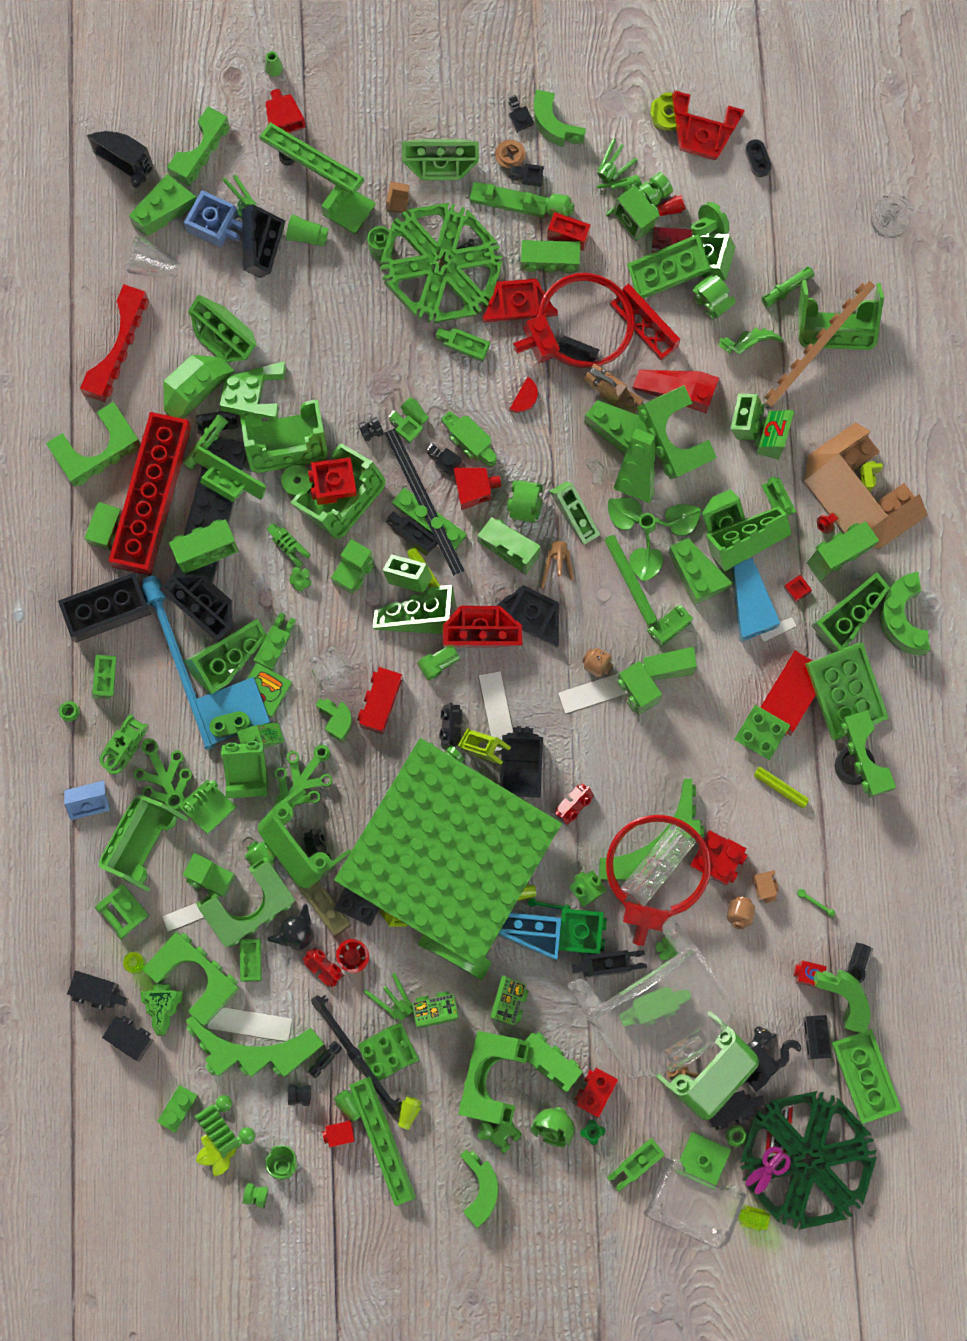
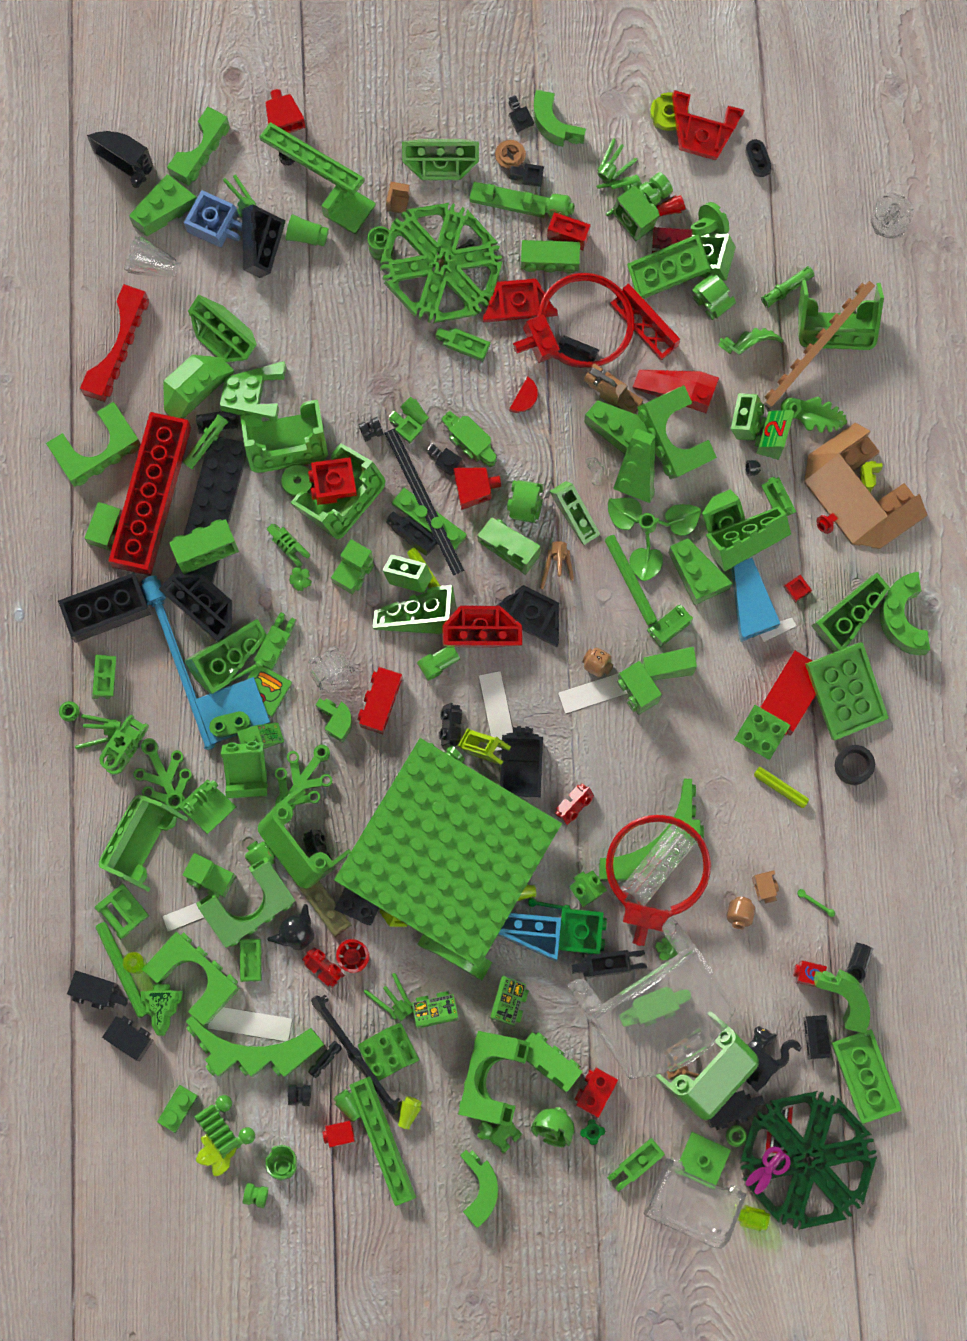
medium blue panel [64,781,110,820] -> none
bright green bracket [195,446,266,502] -> none
bright green cone [264,51,283,76] -> none
red plate [689,830,748,886] -> none
bright green wedge [807,521,879,582] -> none
bright green arch [840,710,896,798] -> none
none -> bright green plant [75,714,122,749]
none -> bright green axle [95,922,147,1018]
none -> bright green hinge [229,660,263,684]
none -> black hinge [745,460,761,476]
none -> bright green plant [781,397,847,433]

